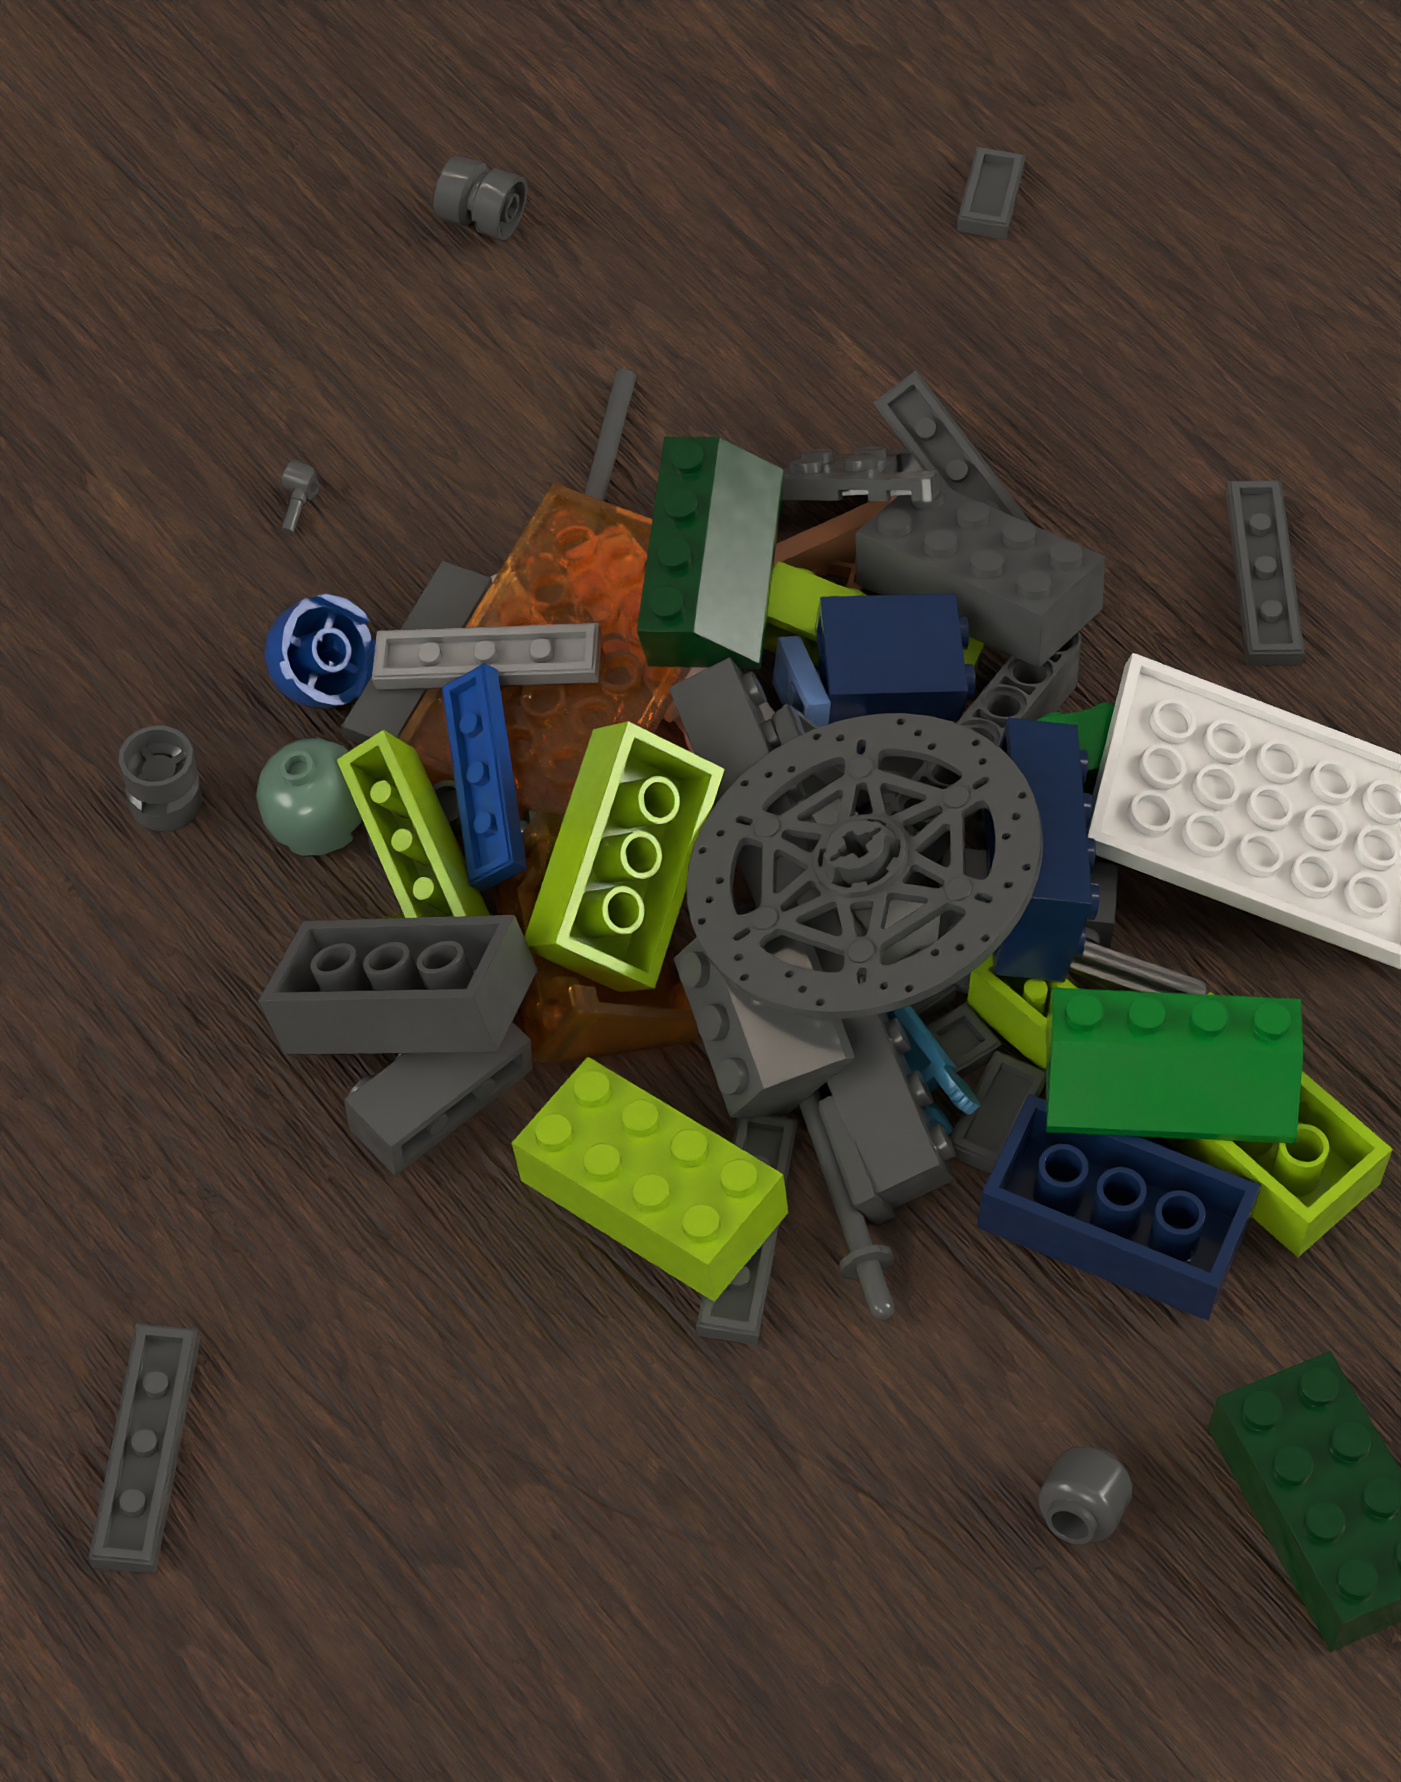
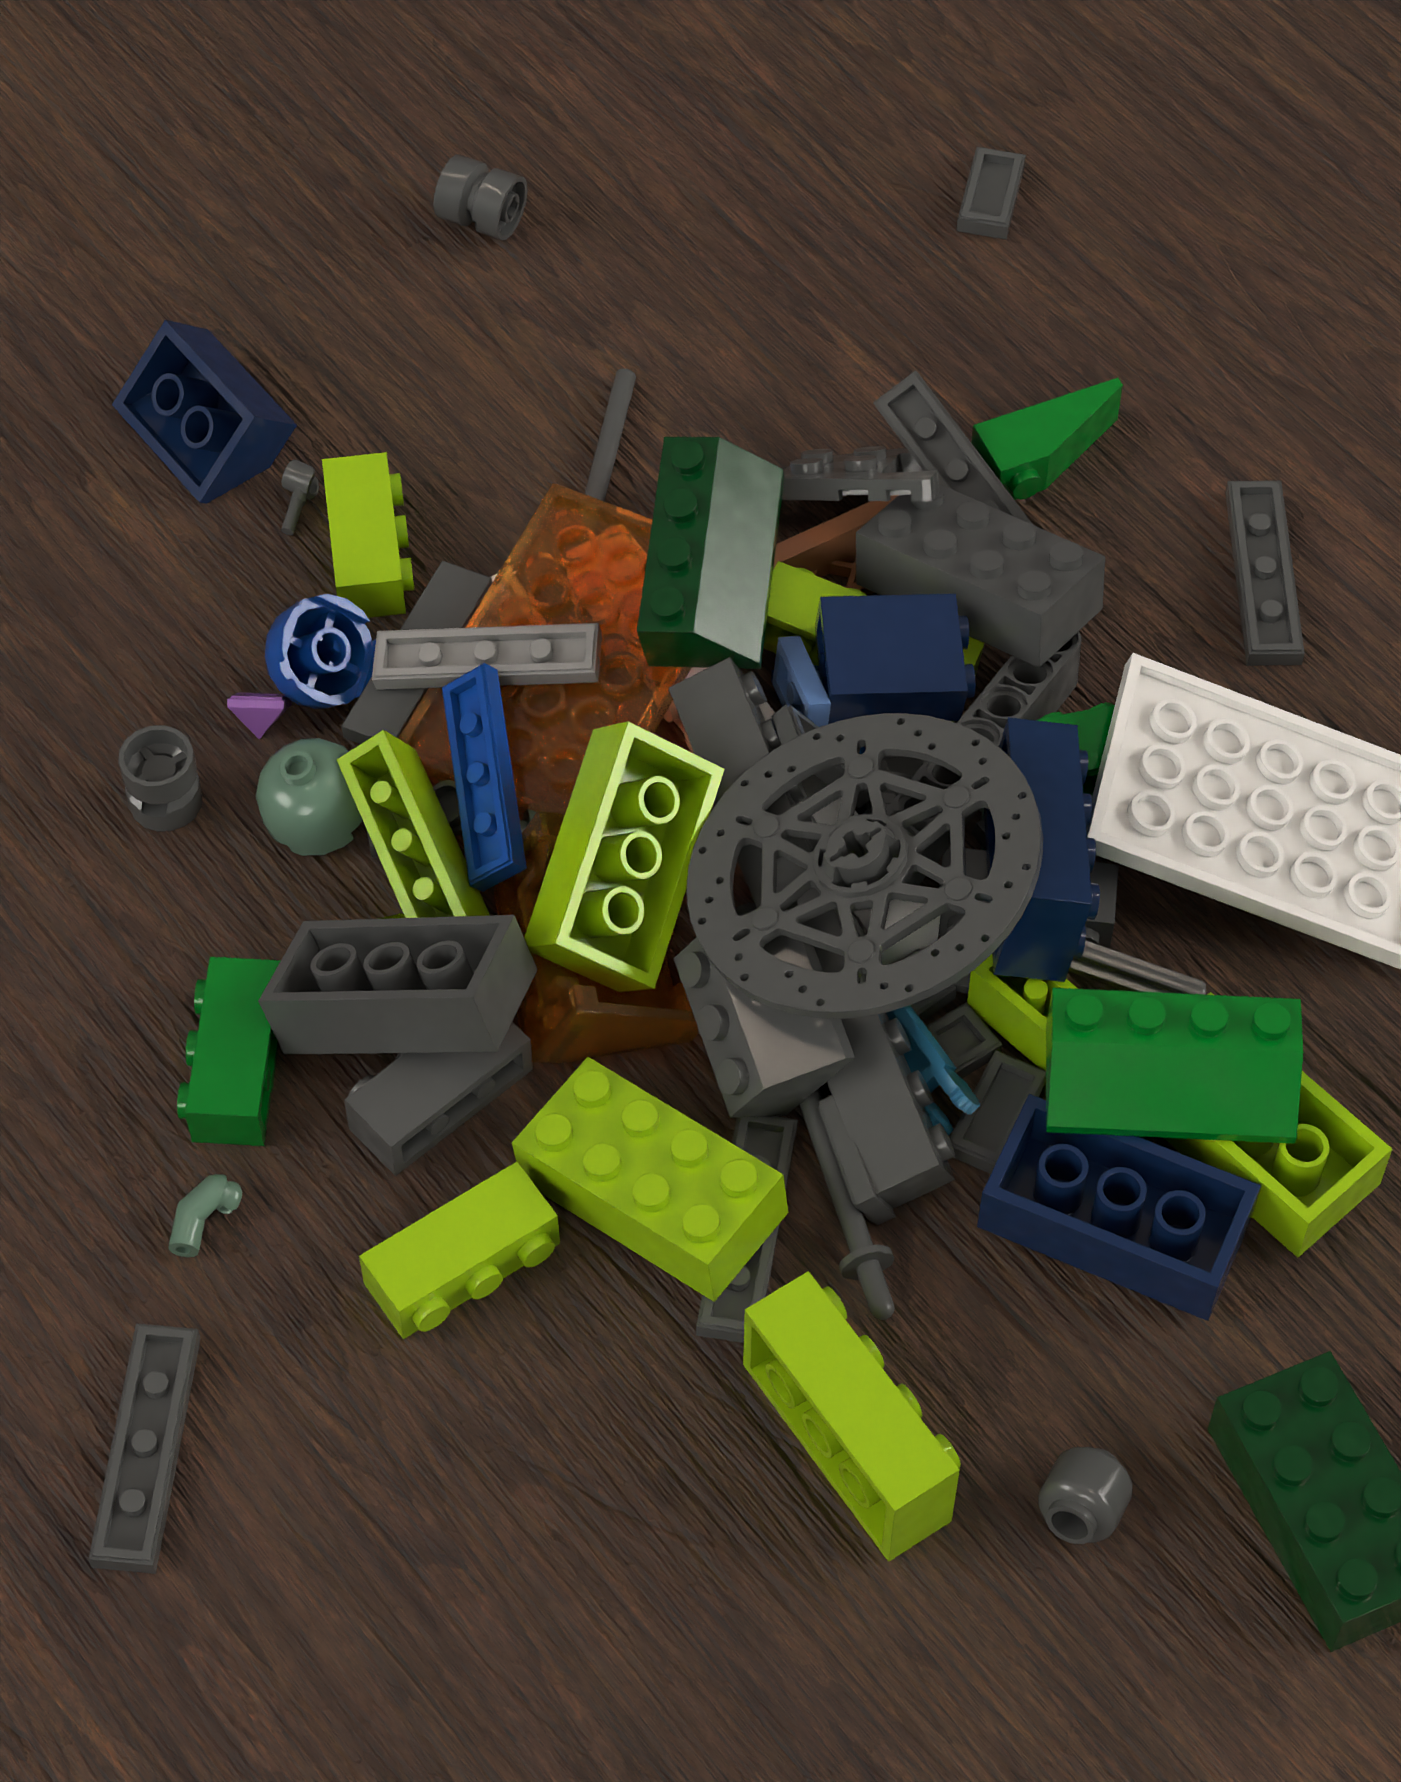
none -> dark blue slope [112,320,297,504]
none -> sand green arm [168,1174,242,1257]
none -> green brick [177,957,281,1146]
none -> medium lavender slope [227,692,292,739]
none -> lime brick [322,452,414,618]
none -> lime brick [359,1161,560,1339]
none -> lime brick [743,1271,961,1562]
none -> green slope [971,378,1123,500]

